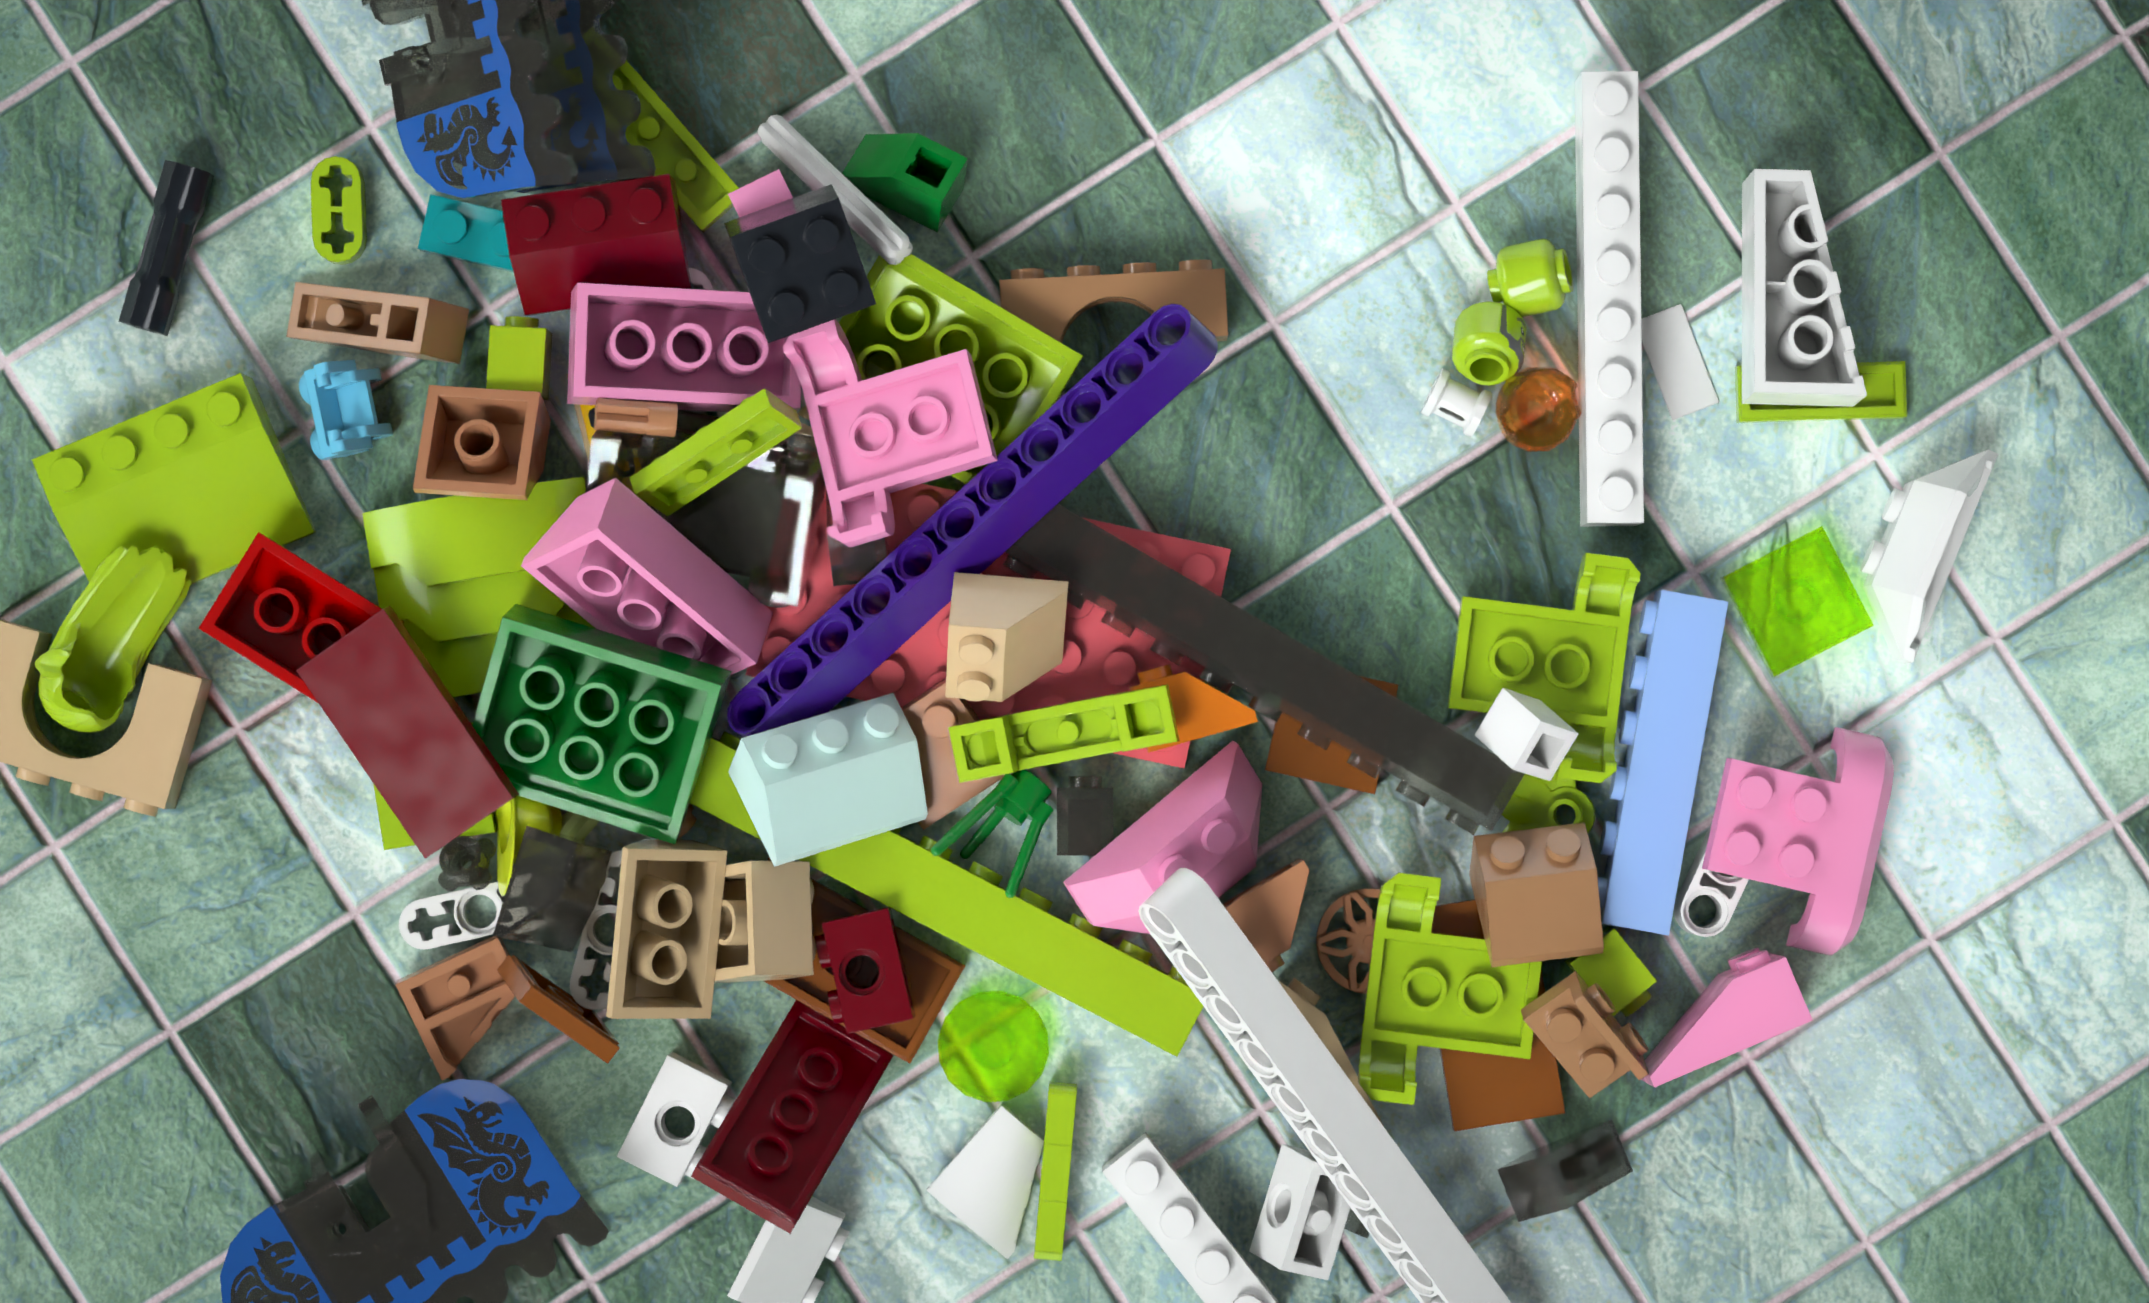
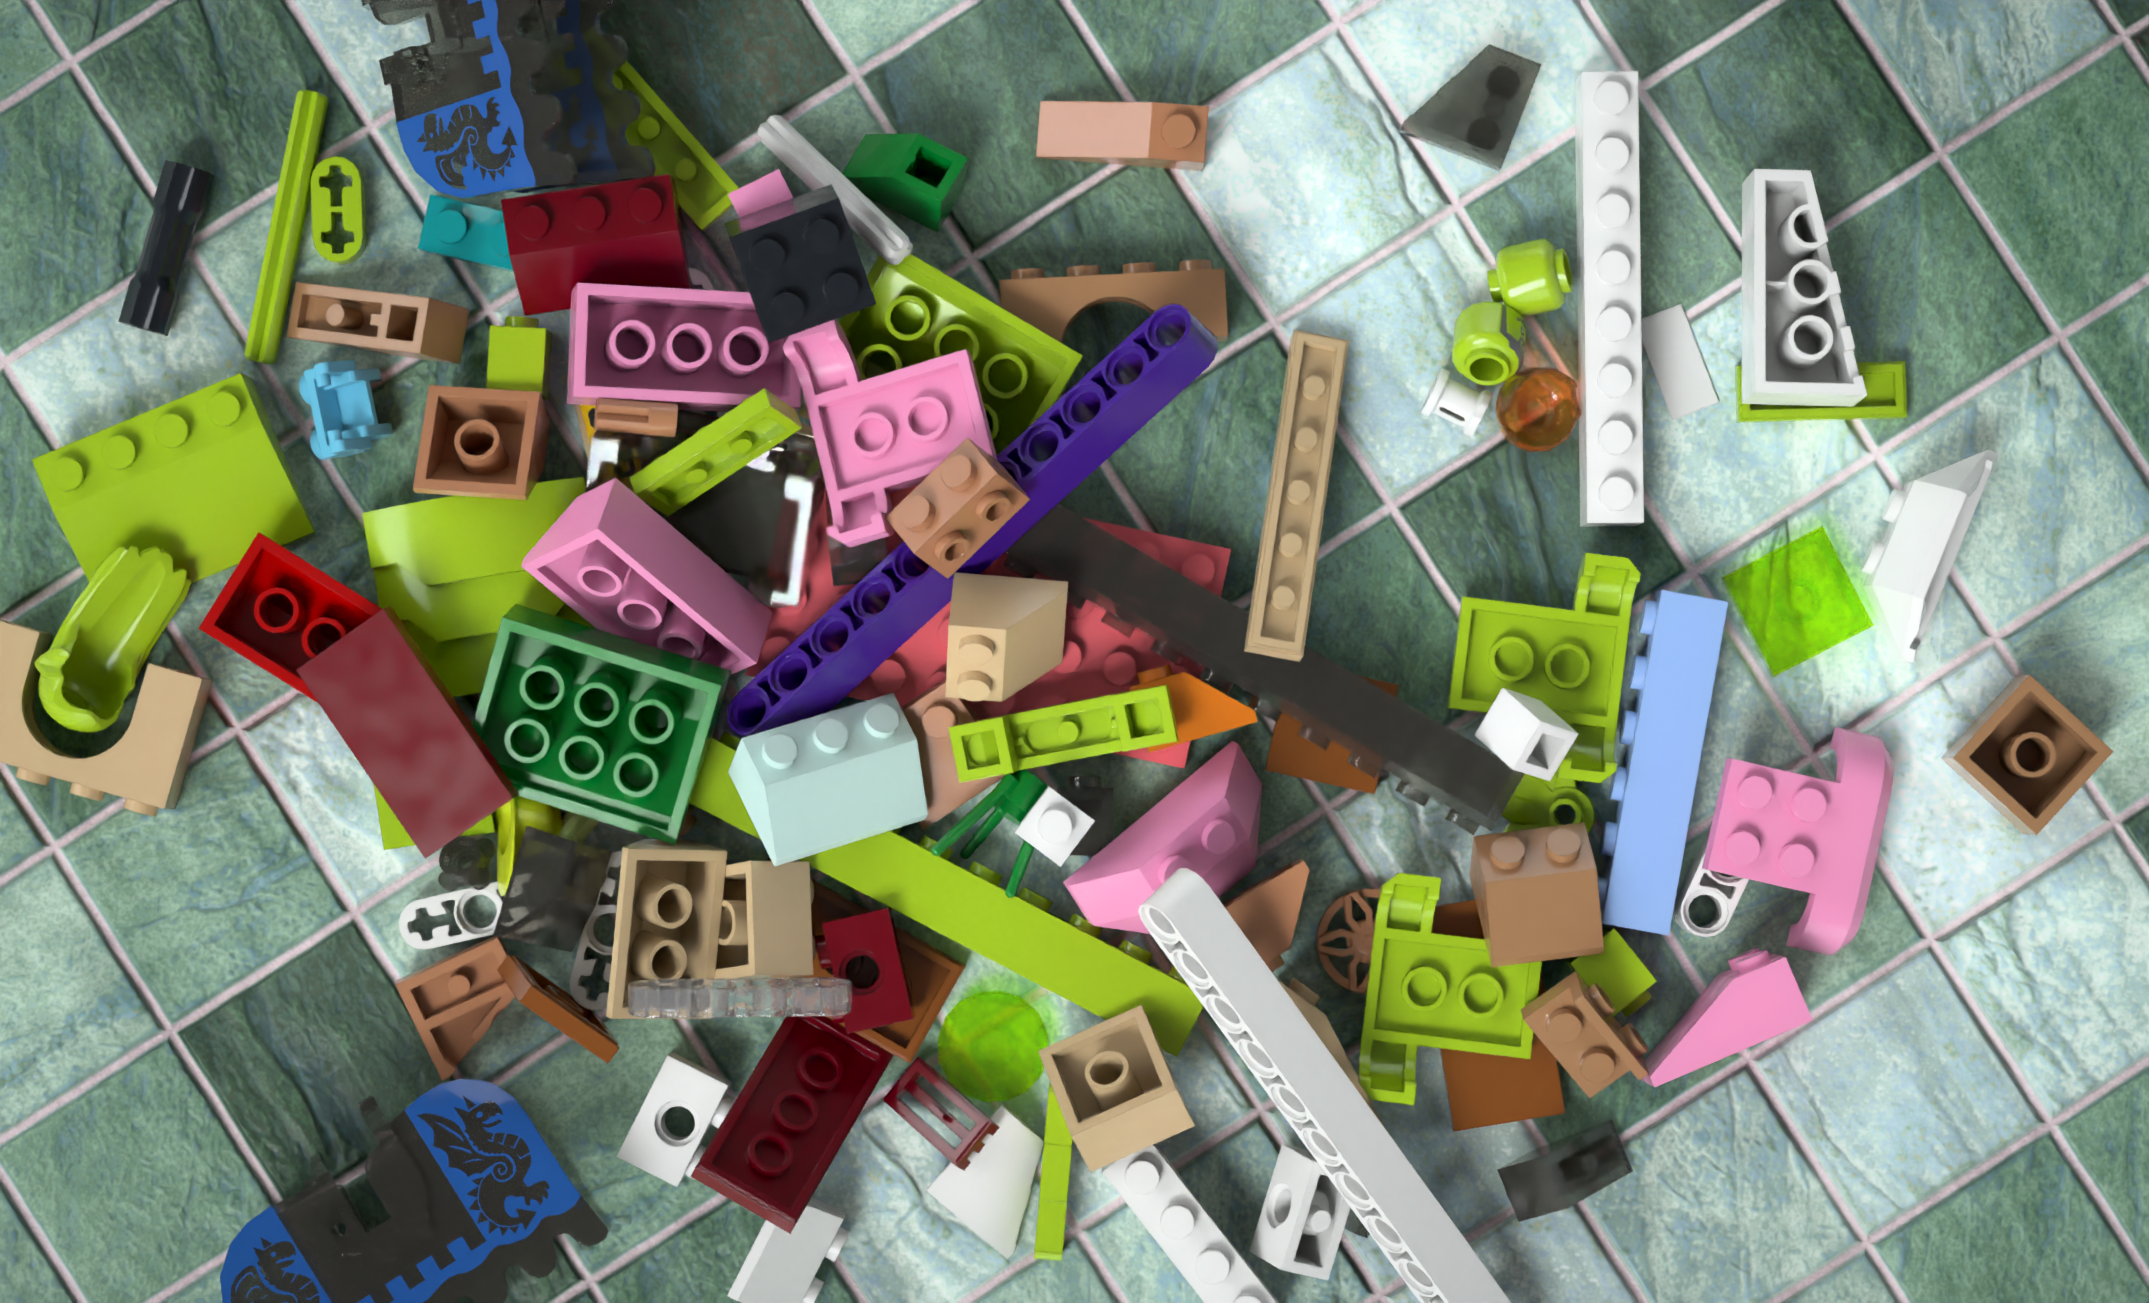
none -> lime axle [244,90,328,365]
none -> clear beam [628,977,852,1018]
none -> tile [883,1057,1000,1171]
none -> nougat brick [885,437,1030,579]
none -> white brick [1014,787,1095,867]
none -> slope [1036,101,1209,171]
none -> tan slope [1038,1005,1195,1172]
none -> tan tile [1244,330,1349,662]
none -> clear smoke wing [1399,44,1542,171]
none -> medium nougat brick [1941,674,2114,835]

